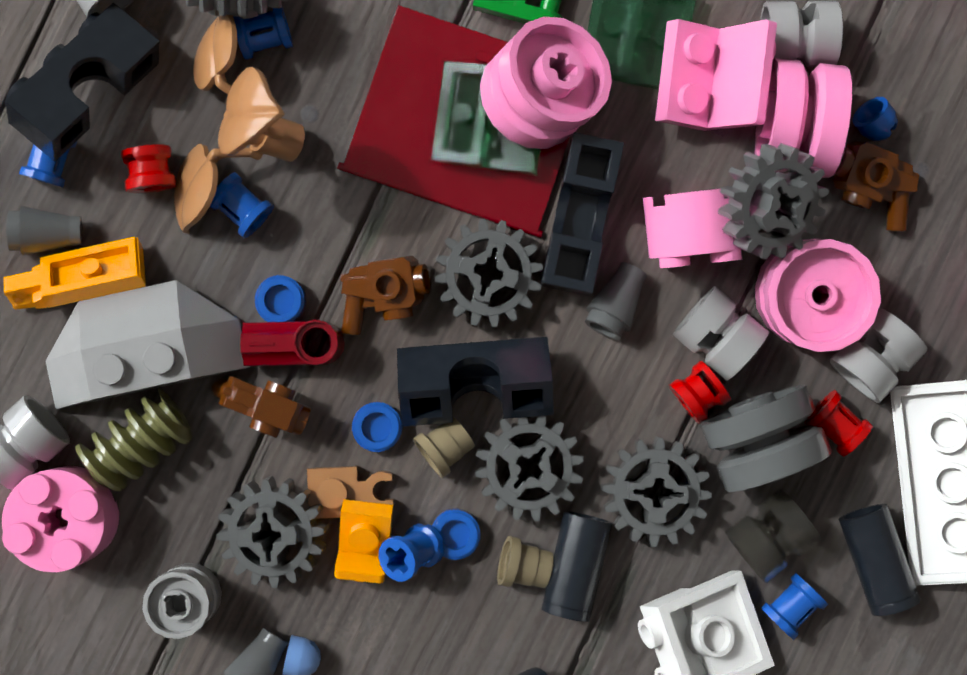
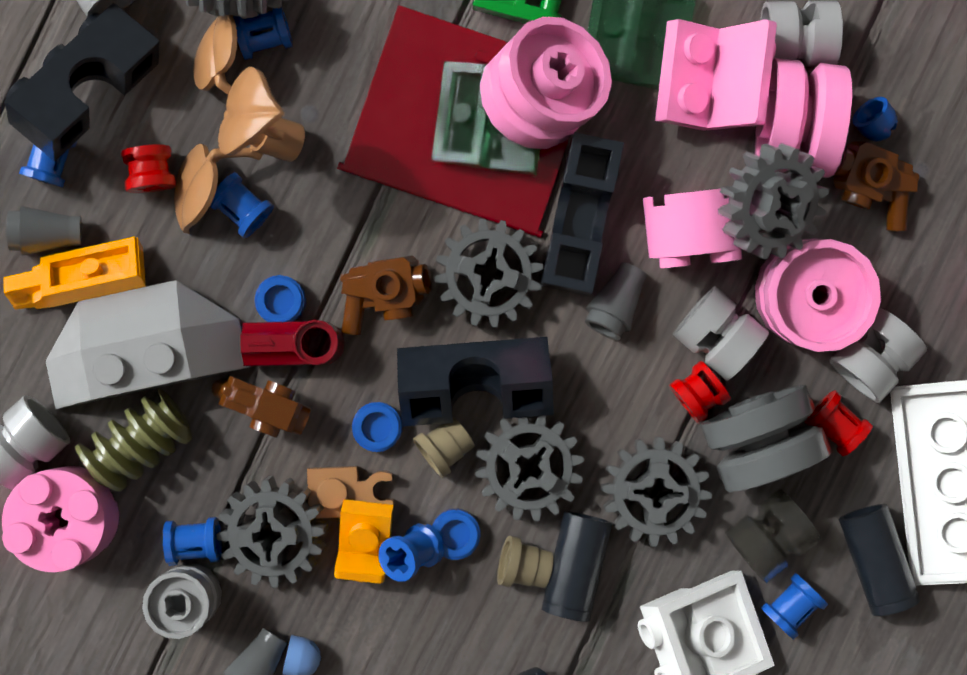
none -> blue bush [163,517,222,566]

